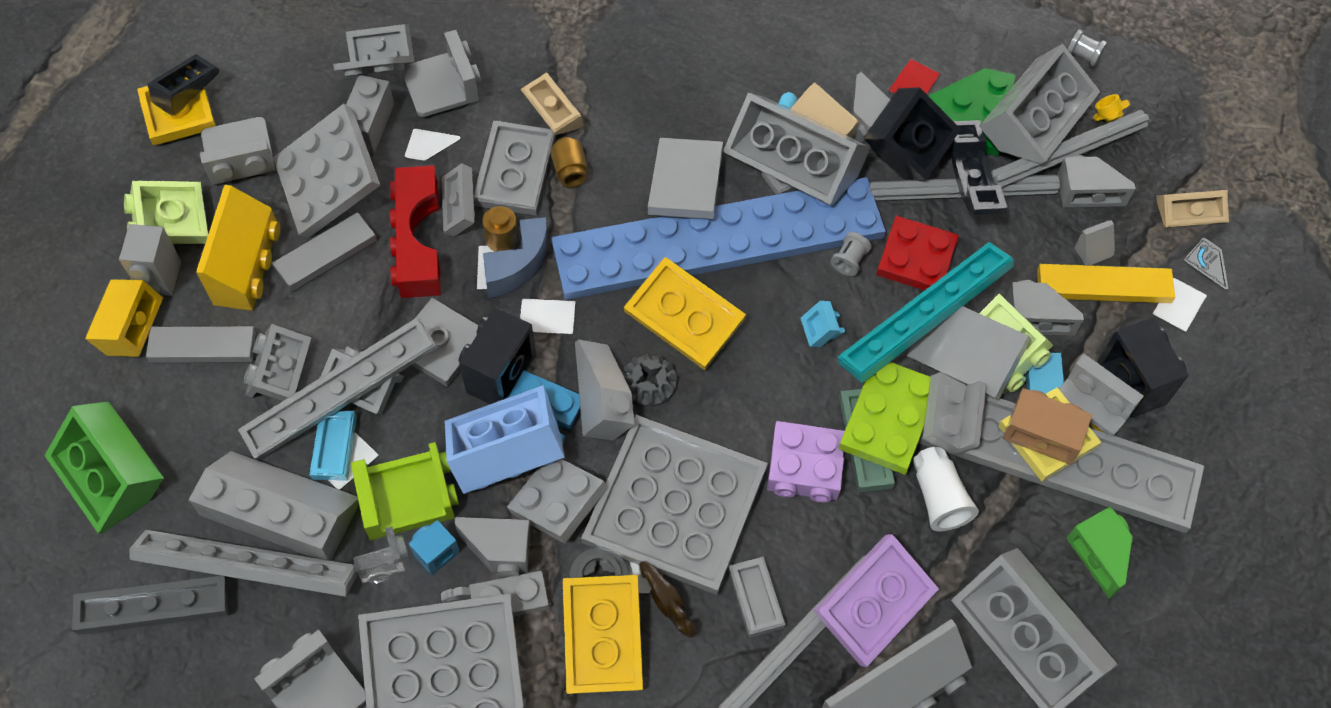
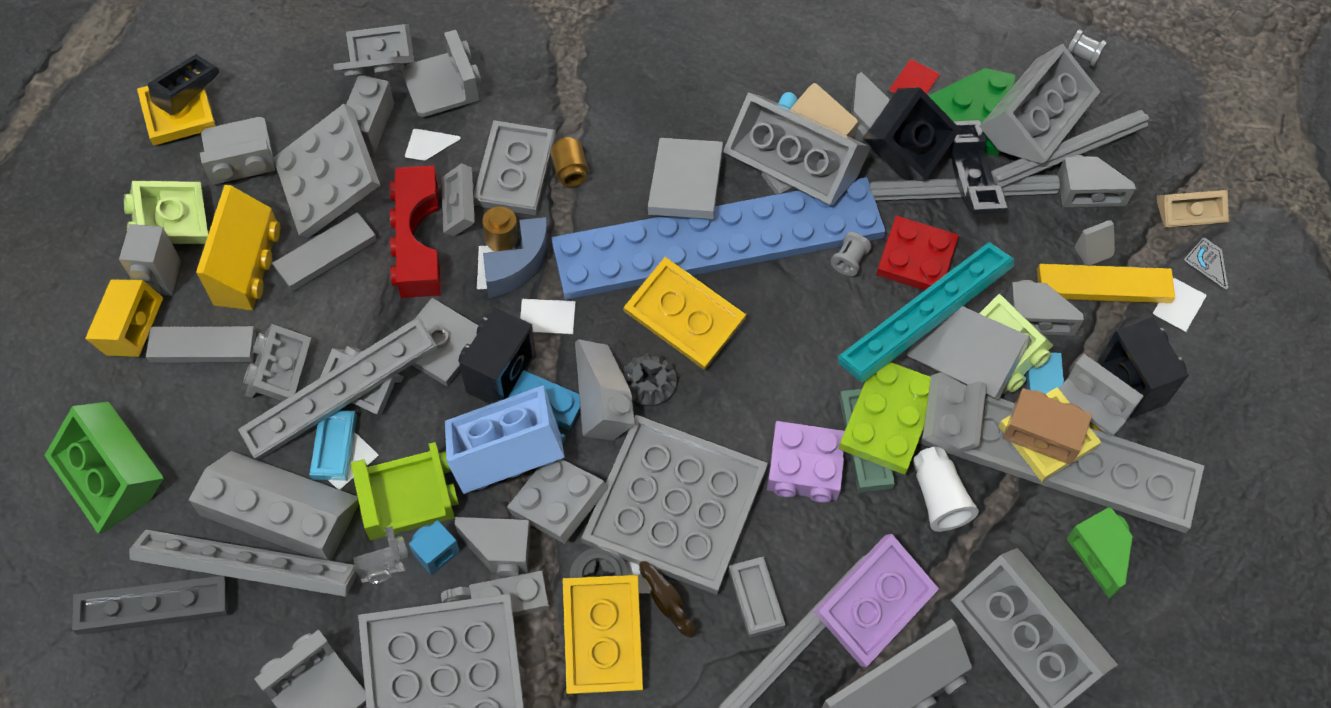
tan slope [521,72,584,135] -> none
medium azure tile [800,301,845,348] -> none
yellow plate [1093,94,1130,123] -> none

